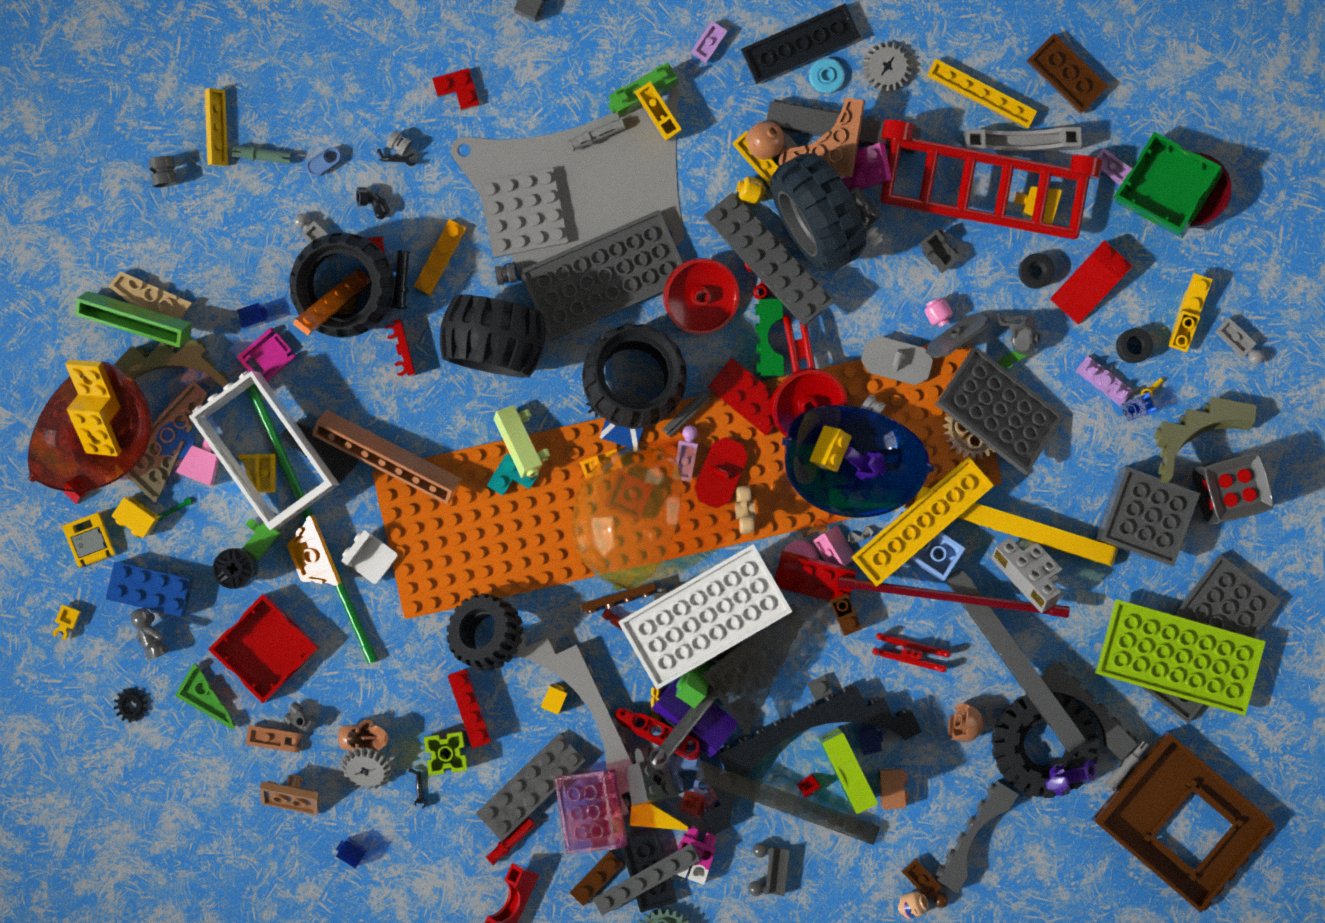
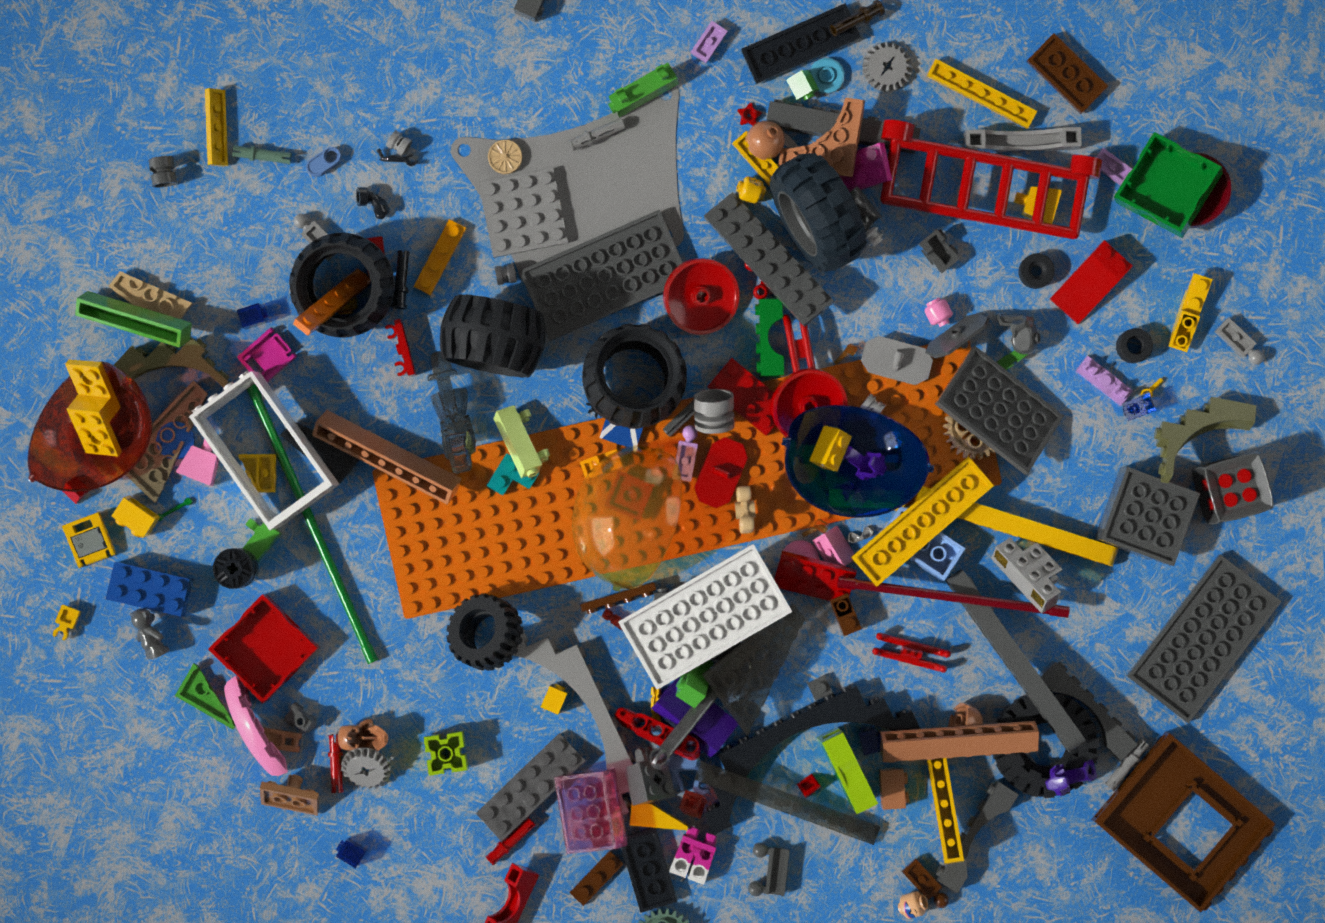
black gear [114,688,148,723] -> none
wing [287,515,342,585] -> none
white bracket [341,530,398,584] -> none
black piece [408,768,427,809] -> none
red plate [432,68,480,111] -> none
red brick [447,668,492,749] -> none
dark grey plate [593,842,701,916] -> none
yellow slope [634,82,682,142] -> none
lime plate [1095,599,1266,716] -> none
none -> bright pink brick [224,676,288,776]
none -> red pin [328,734,344,793]
none -> clear smoke piece [427,351,477,474]
none -> tan wheel [488,140,522,174]
none -> light grey wheel [693,389,735,434]
none -> red plate [737,102,762,126]
none -> brick [787,70,819,101]
none -> dark brown pin [830,0,885,36]
none -> clear orange hand [834,344,858,365]
none -> nougat brick [880,721,1039,763]
none -> yellow brick [927,758,964,865]

